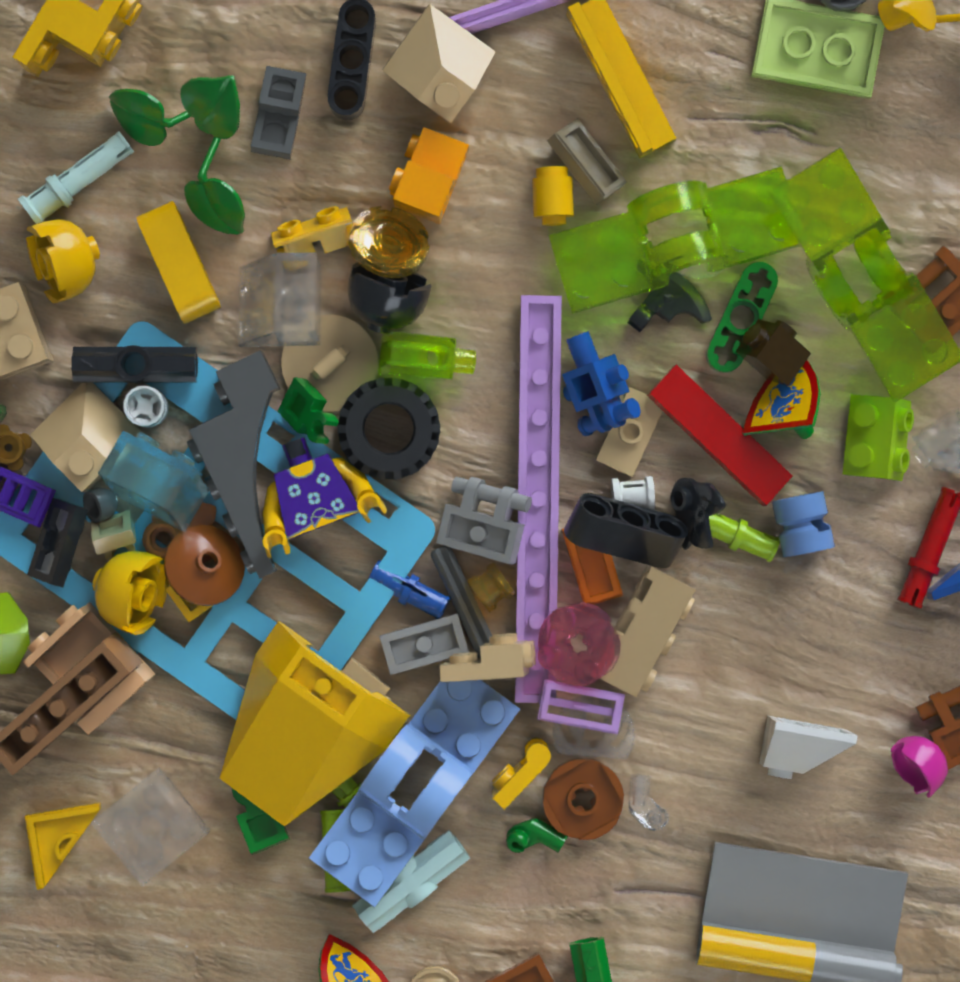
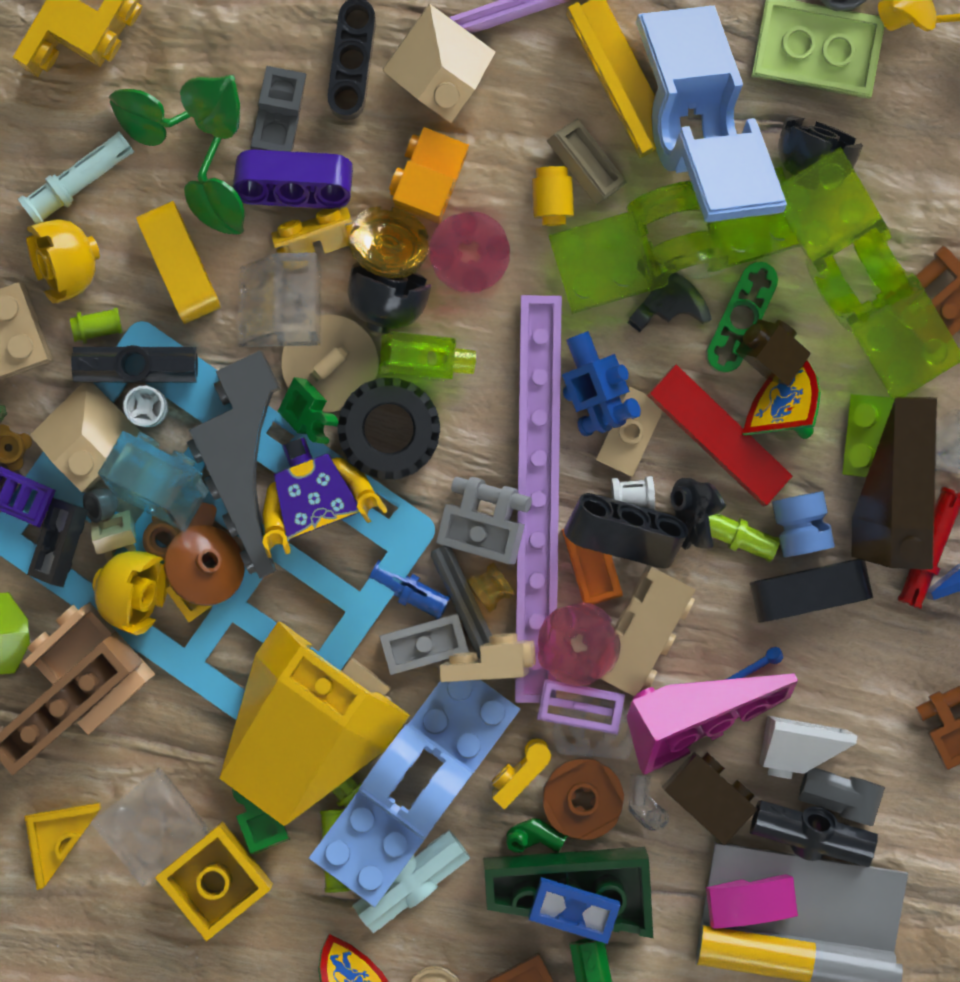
dark pink hair [891,736,948,798] -> none
none -> lime pin [70,308,123,344]
none -> yellow brick [155,821,274,942]
none -> dark purple beam [233,150,353,209]
none -> clear pink plate [430,212,510,293]
none -> dark green wedge [483,847,654,939]
none -> blue piece [528,877,621,944]
none -> wedge [626,673,798,775]
none -> light blue piece [636,6,787,222]
none -> dark brown brick [662,751,758,846]
none -> dark pink slope [706,874,798,929]
none -> blue hinge [725,647,784,680]
none -> black beam [750,559,873,622]
none -> black piece [750,800,878,867]
none -> black cylinder [778,117,863,190]
none -> dark grey piece [798,768,885,826]
none -> dark brown wedge [851,396,937,569]

